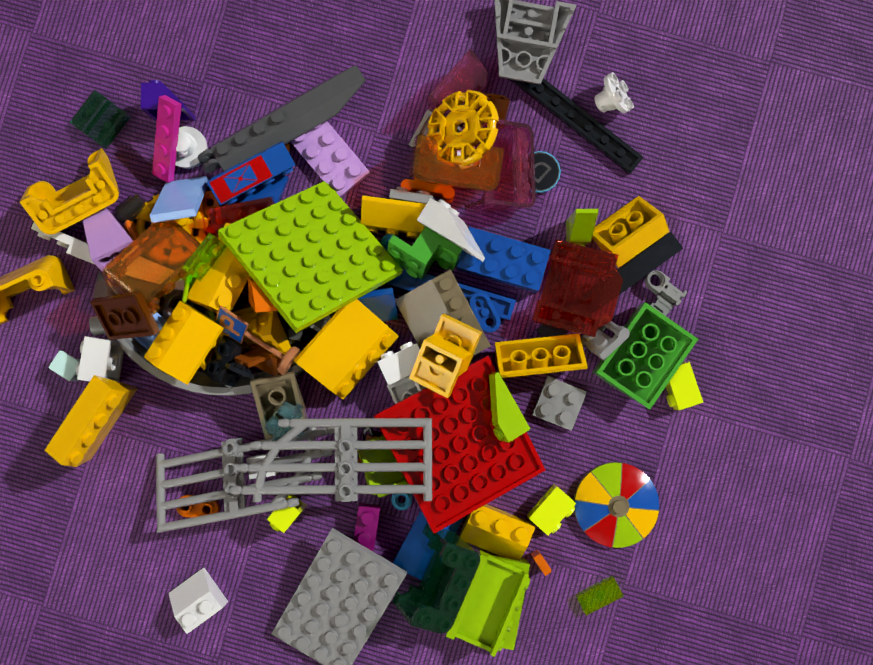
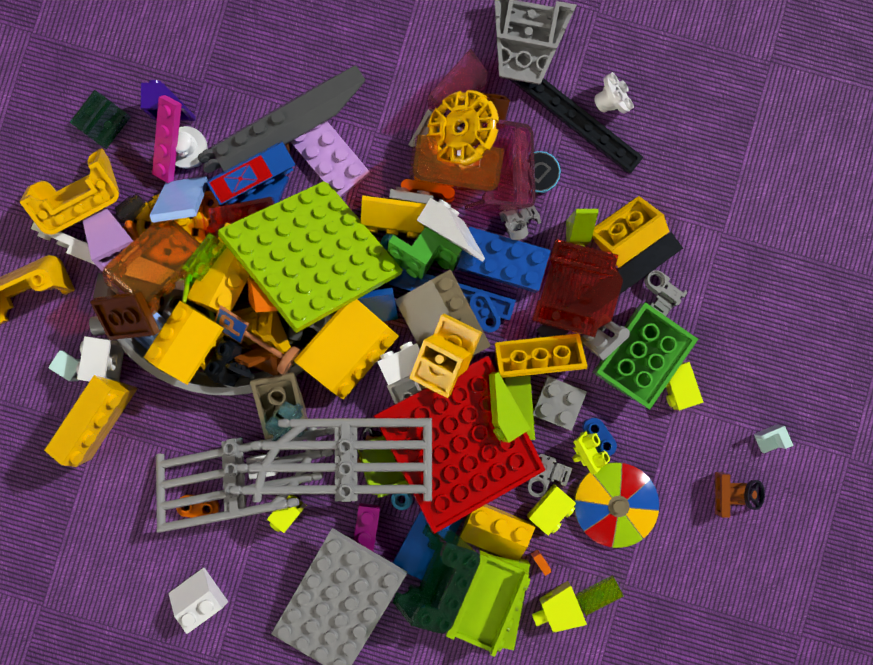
none -> light grey piece [499,205,541,240]
none -> lime slope [503,376,535,440]
none -> light grey piece [528,454,572,497]
none -> neon yellow torso [532,581,587,632]
none -> neon yellow hips [572,431,610,475]
none -> blue plate [582,418,617,456]
none -> dark orange piece [715,472,765,518]
none -> light aqua panel [754,425,793,453]

